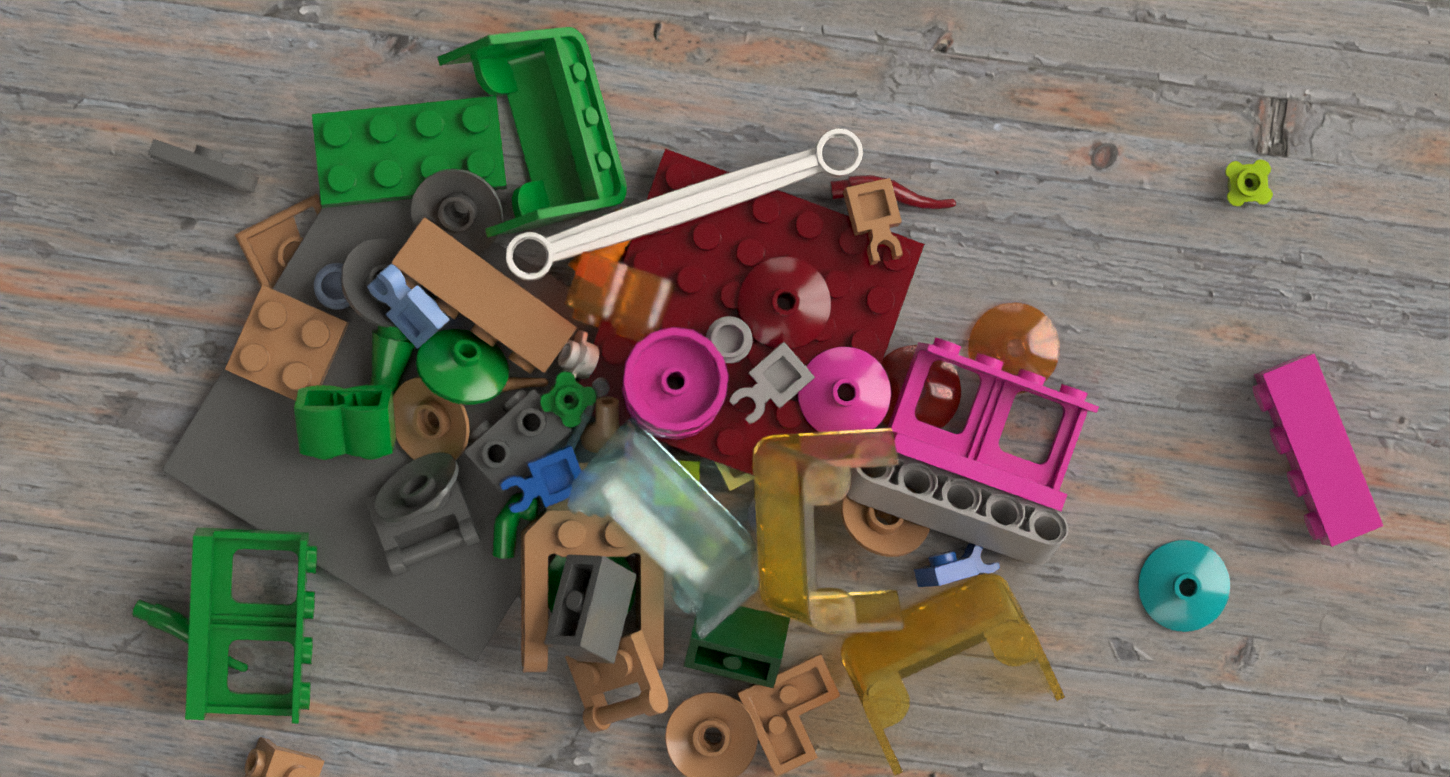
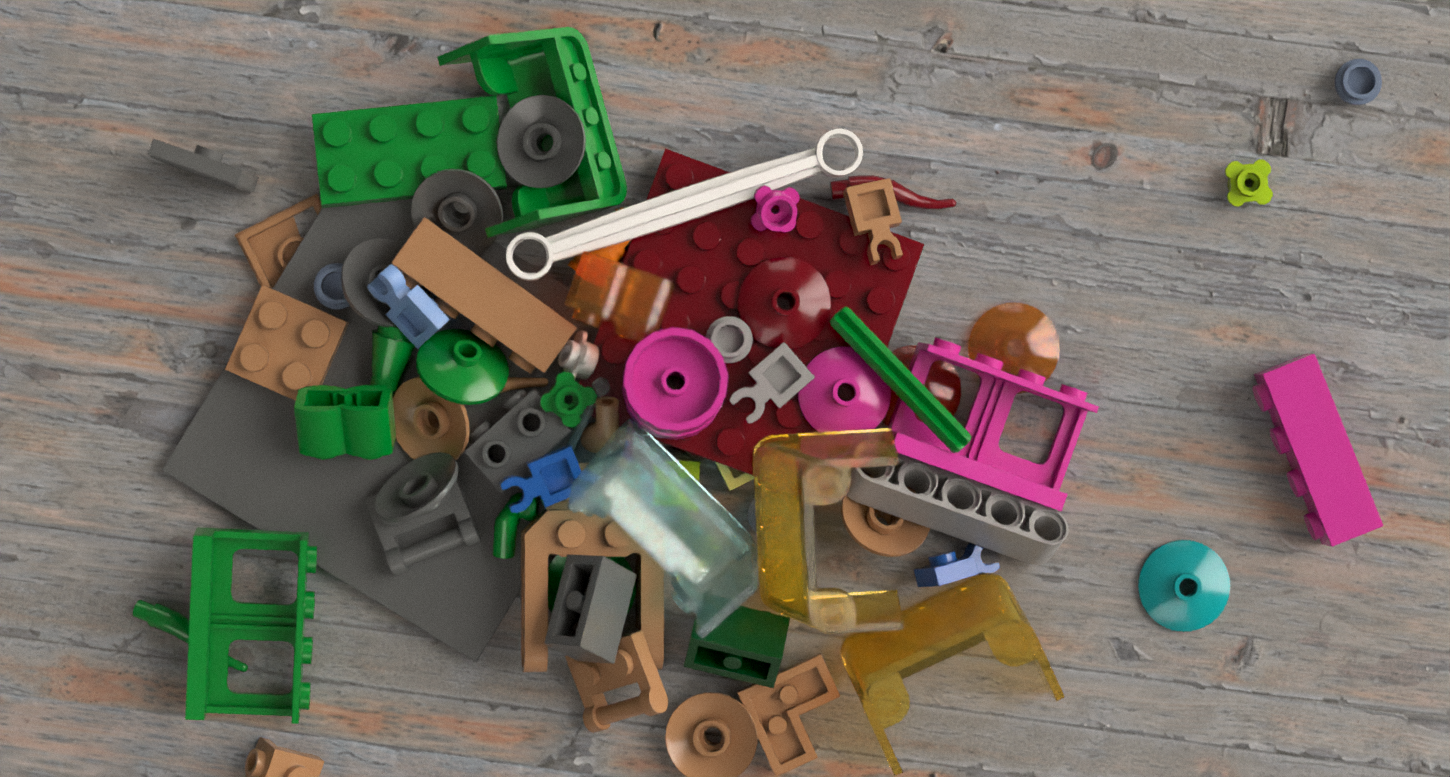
none -> dark grey dish [497,95,586,188]
none -> dark pink plate [751,185,799,232]
none -> green axle [830,306,972,453]
none -> sand blue plate [1334,59,1382,105]

